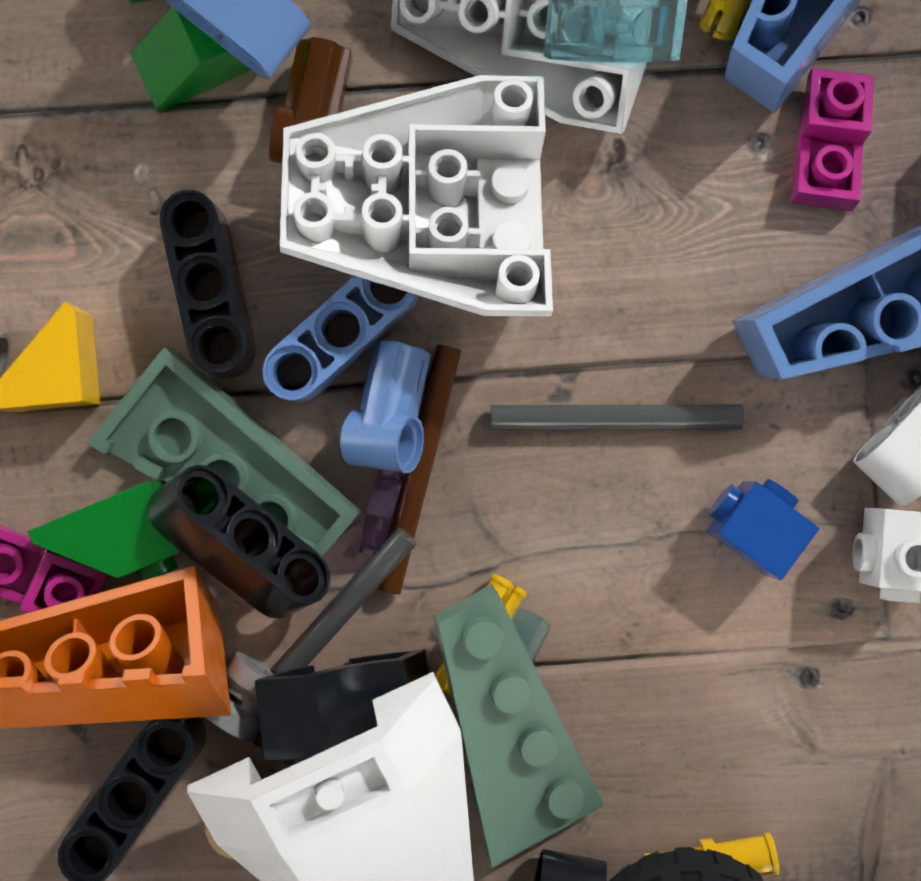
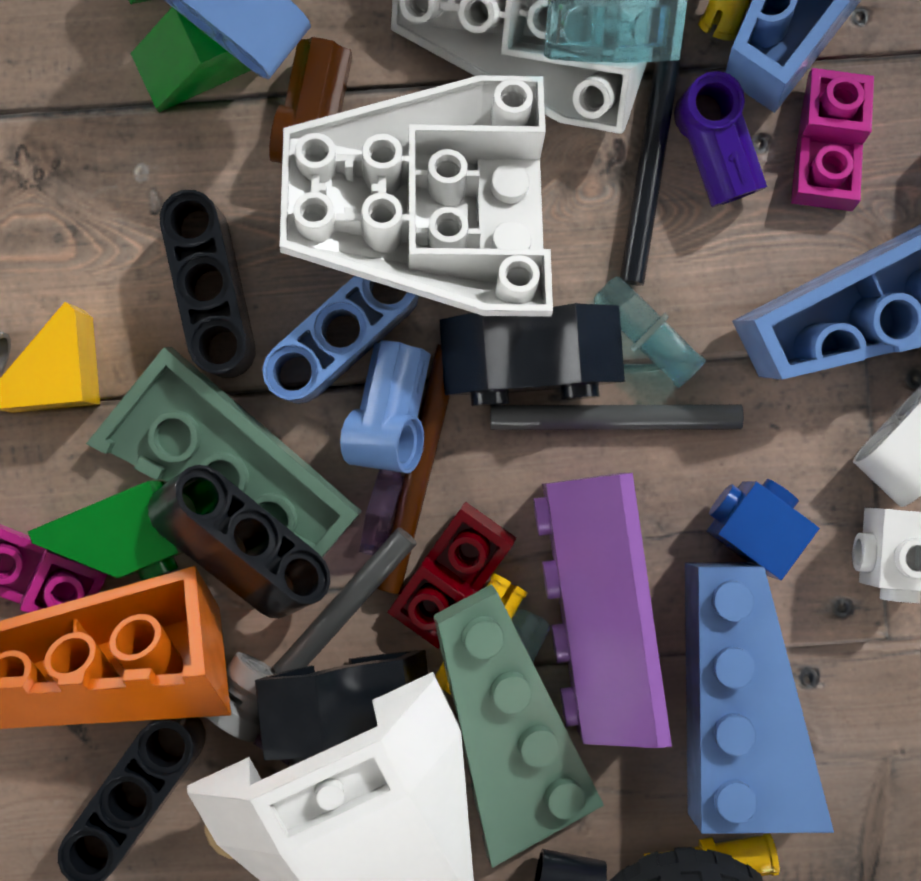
none -> dark red slope [387,501,517,649]
none -> black brick [439,303,625,406]
none -> medium lavender slope [533,473,672,748]
none -> clear light blue axle [593,276,706,388]
none -> black bar [619,34,684,286]
none -> dark purple piece [674,71,767,208]
none -> medium blue wedge [685,562,834,834]

